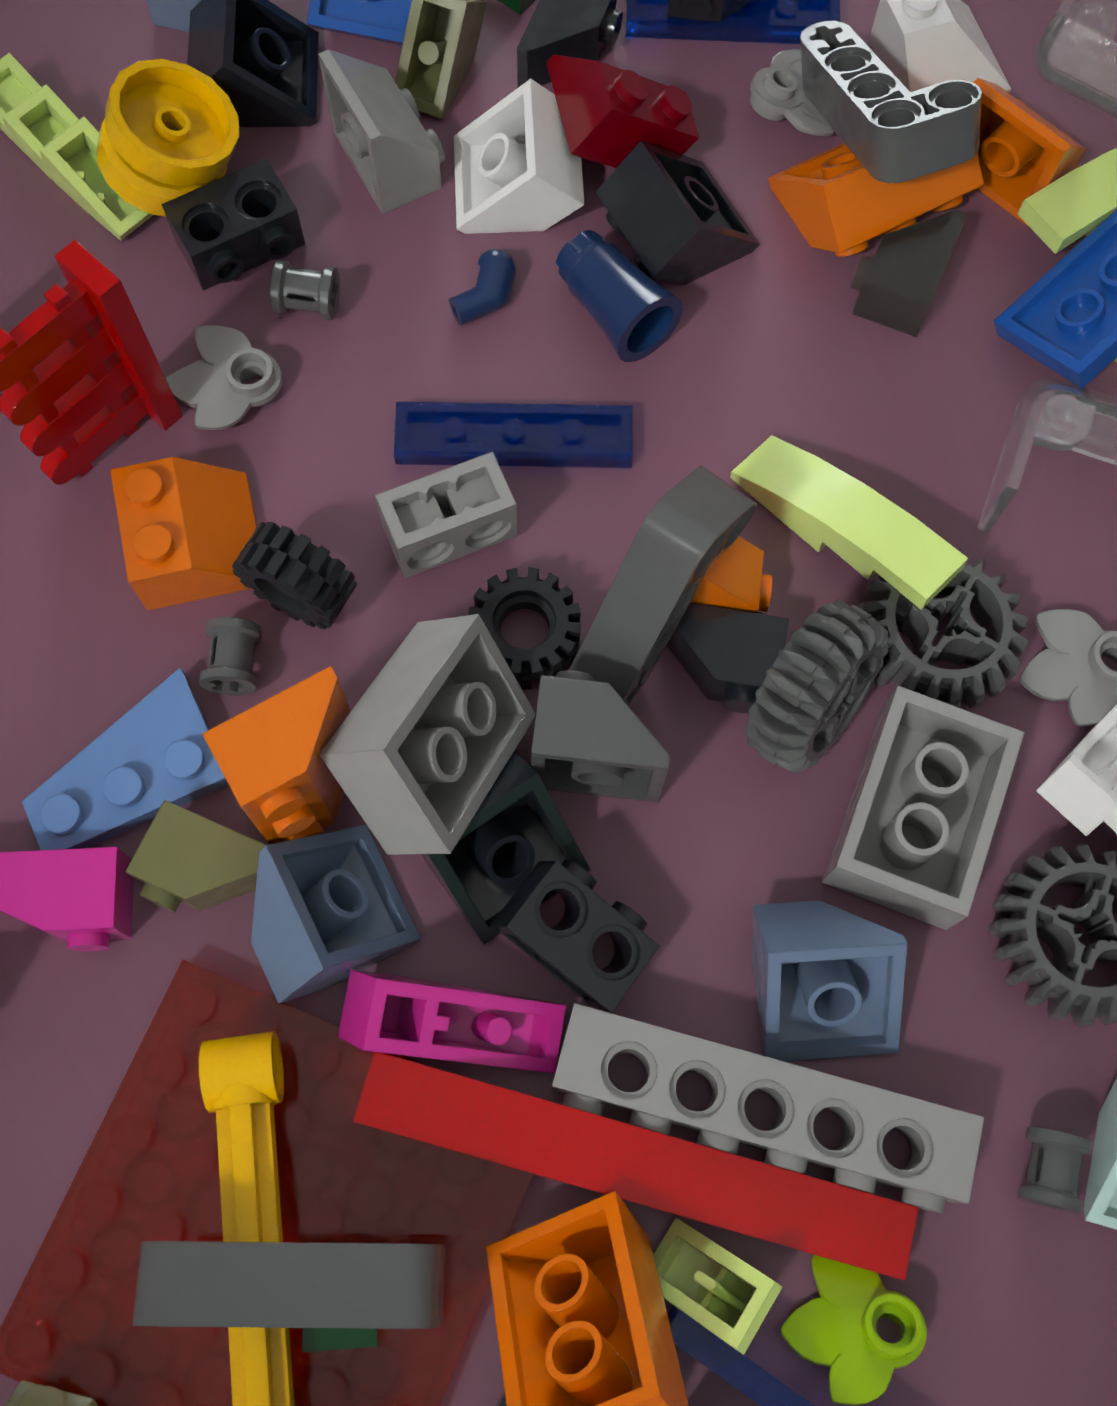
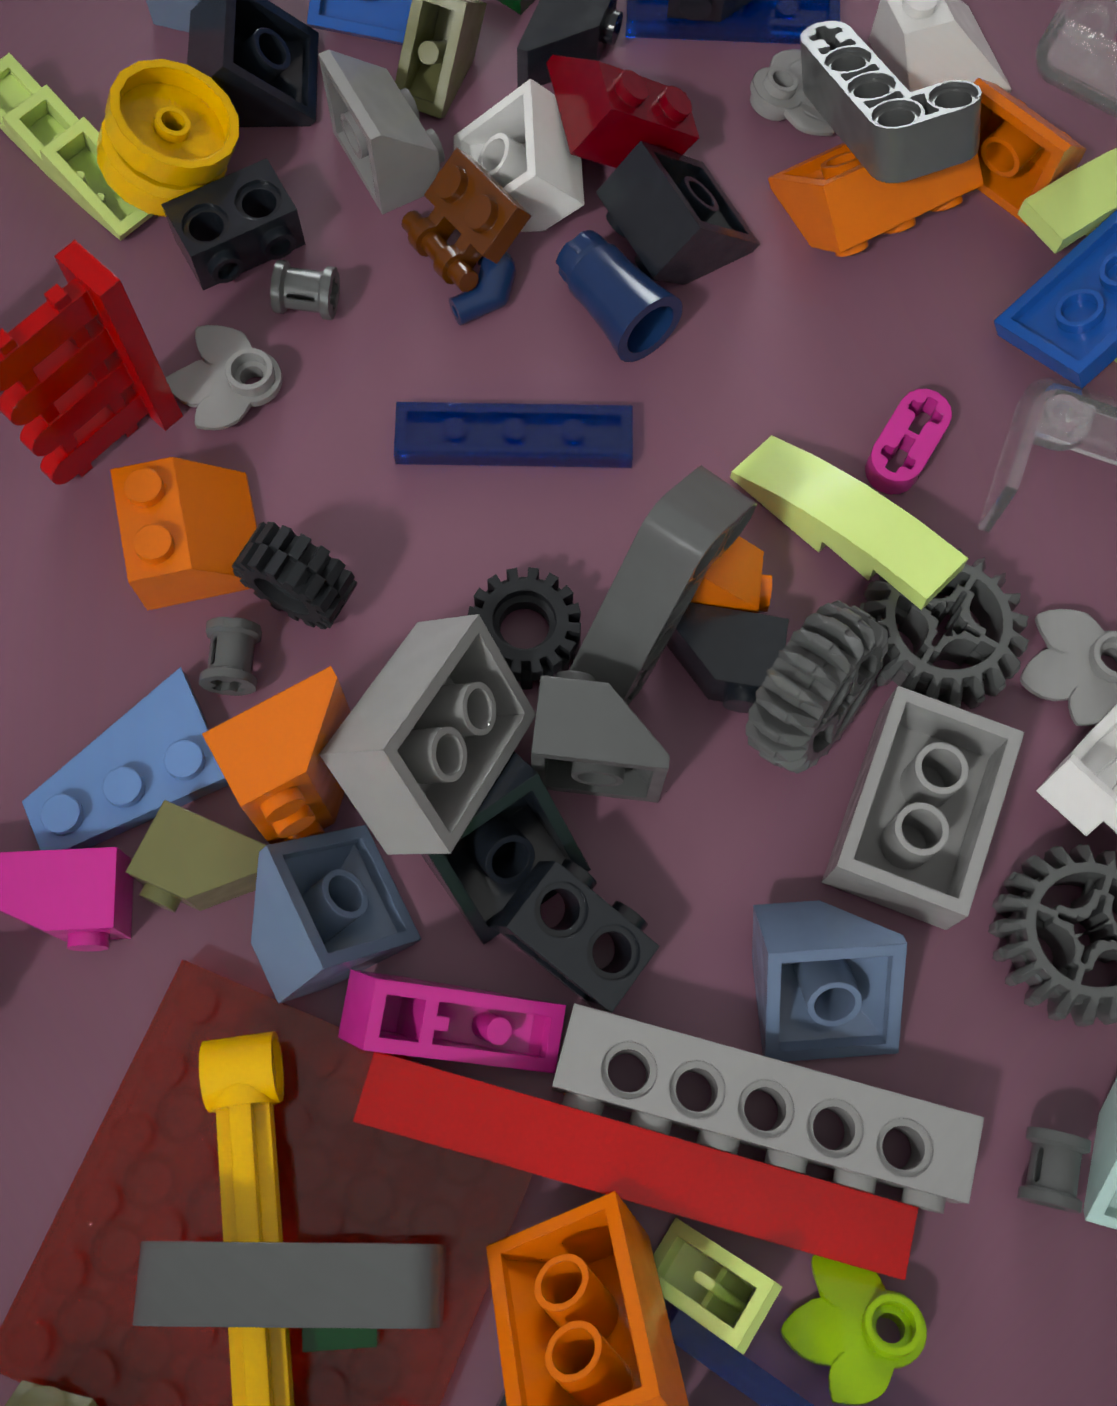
light grey brick [375,451,517,579] -> none
clear smoke slope [850,210,968,337] -> none
none -> reddish brown plate [401,147,531,292]
none -> dark pink beam [865,389,952,495]

